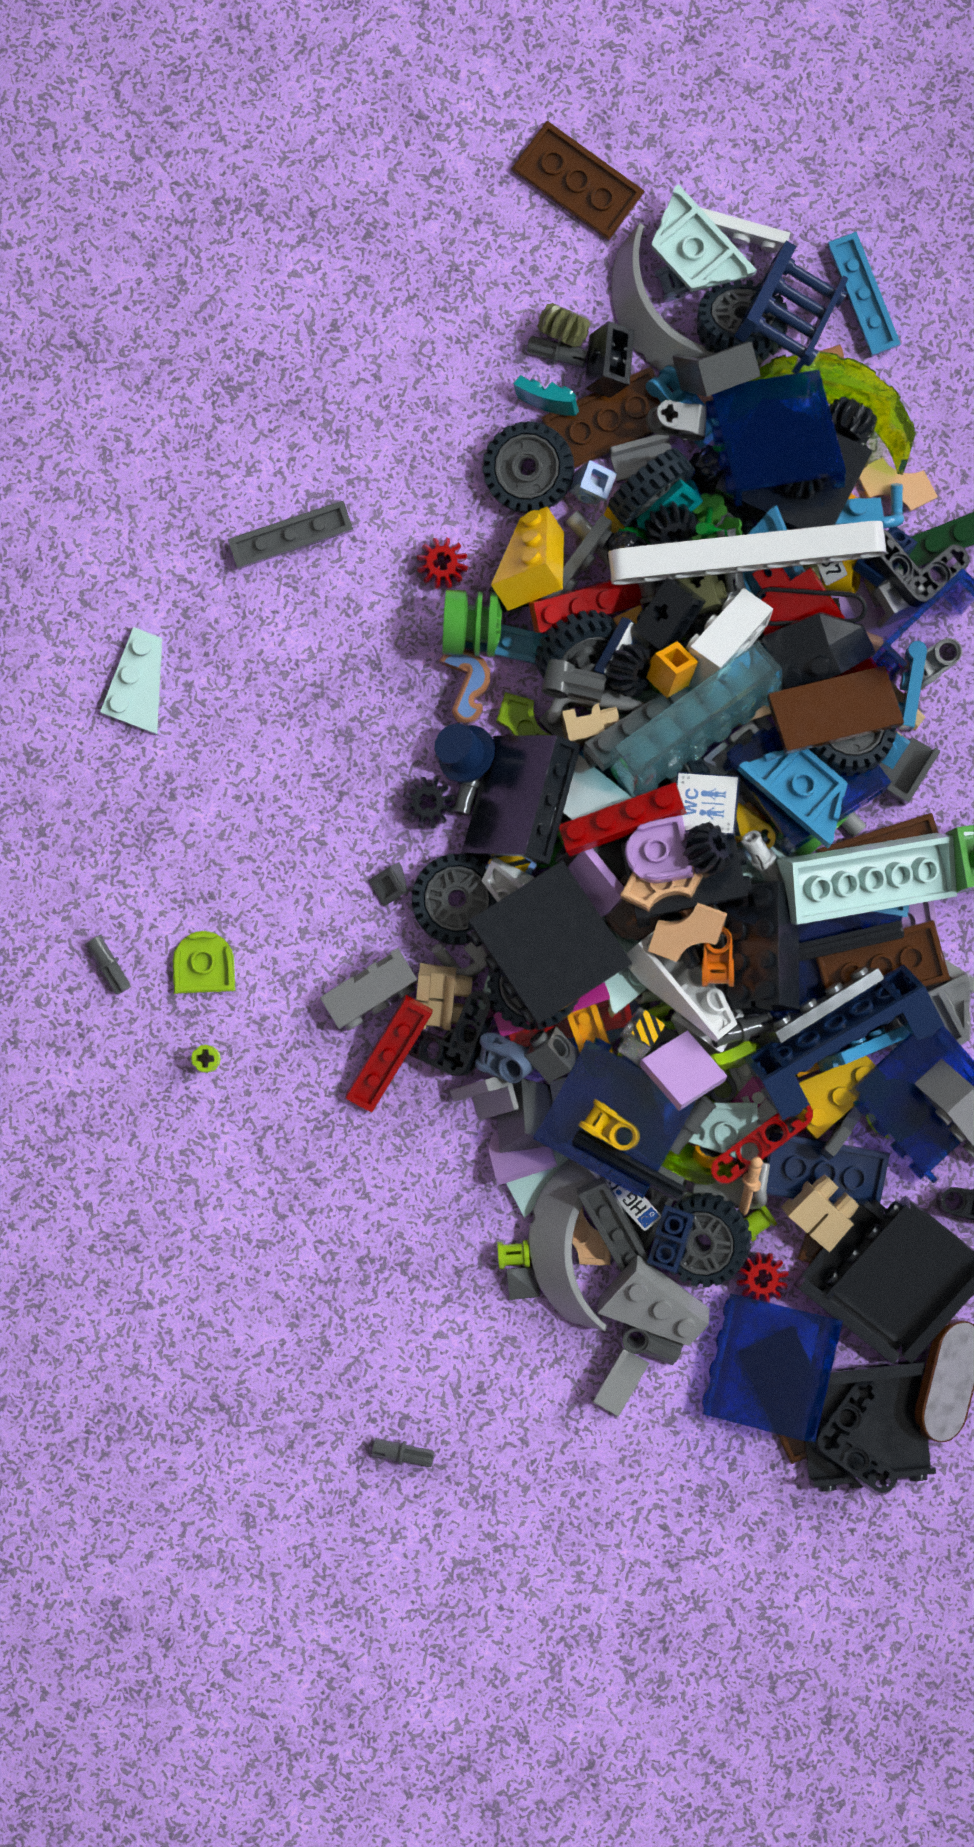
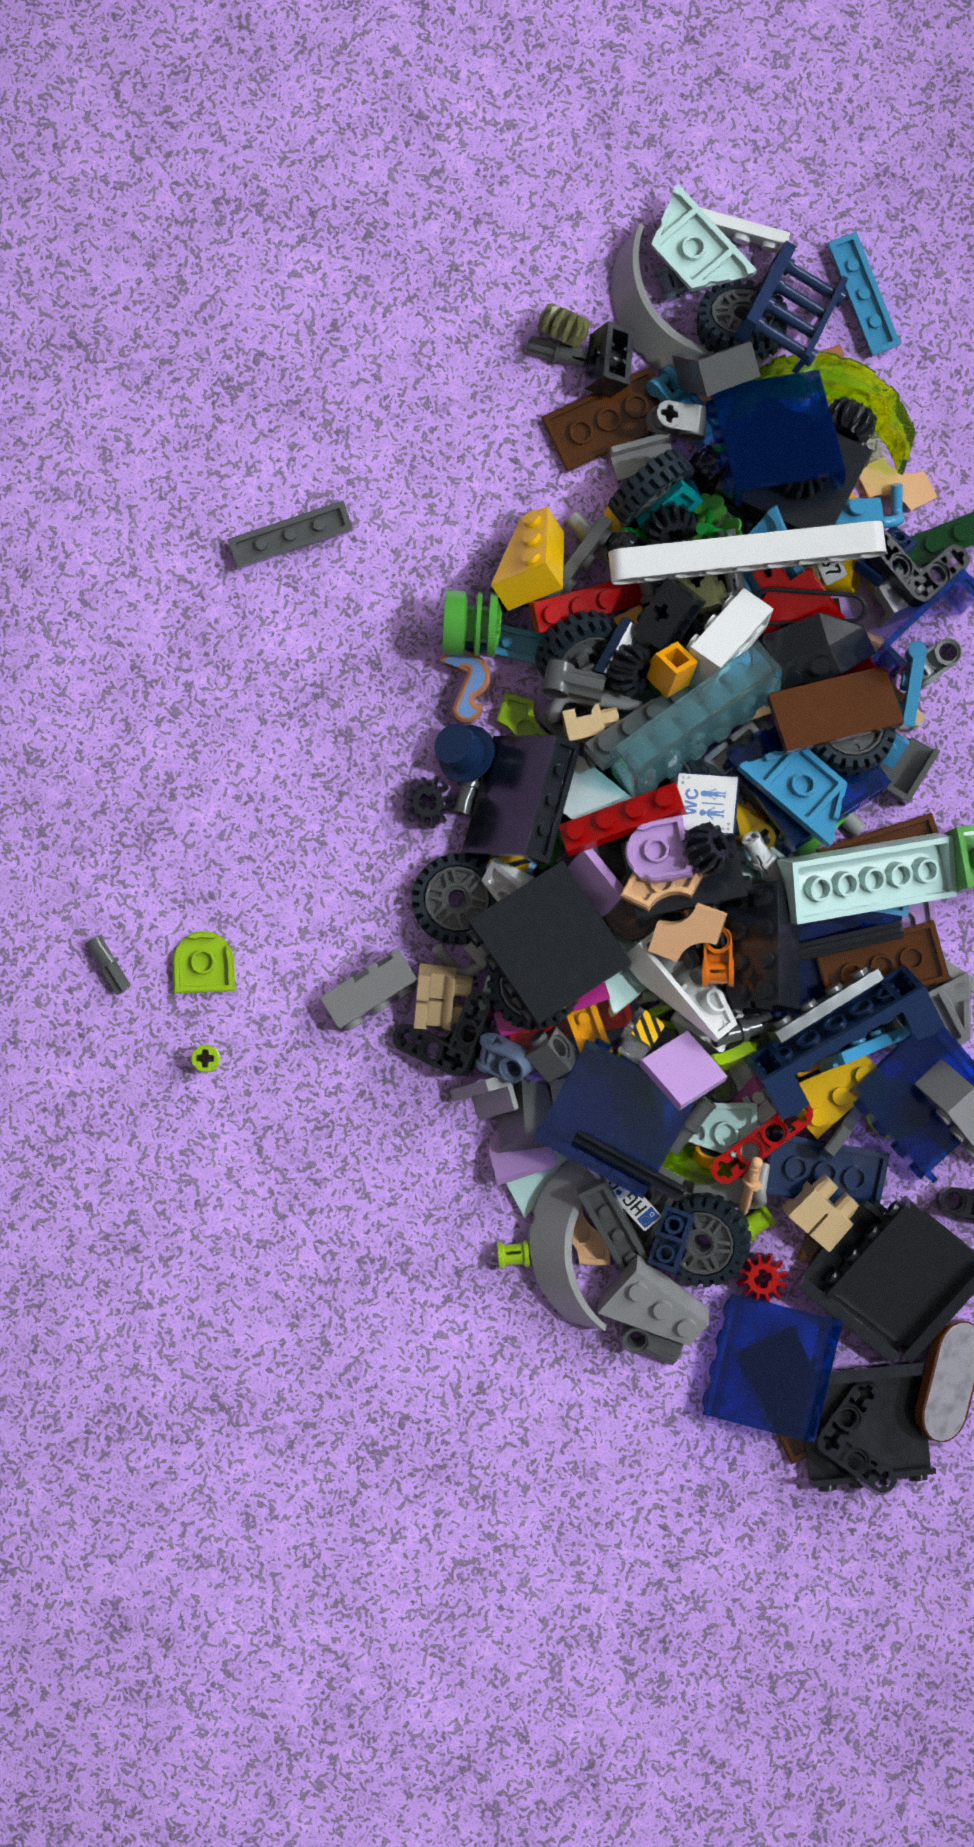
light aqua wing [100,627,163,735] -> none
red plate [345,995,433,1113] -> none
dark grey slope [368,862,408,907] -> none
dark grey axle [372,1438,435,1467] -> none
red gear [417,537,468,589] -> none
wheel [483,421,575,513] -> none
dark grey slope [506,1267,540,1300] -> none
reddish brown tile [511,121,645,241] -> none
teal slope [513,375,579,416] -> none
light blue brick [569,460,617,505] -> none
yellow piece [578,1099,640,1150] -> none
light grey panel [592,1347,649,1417] -> none

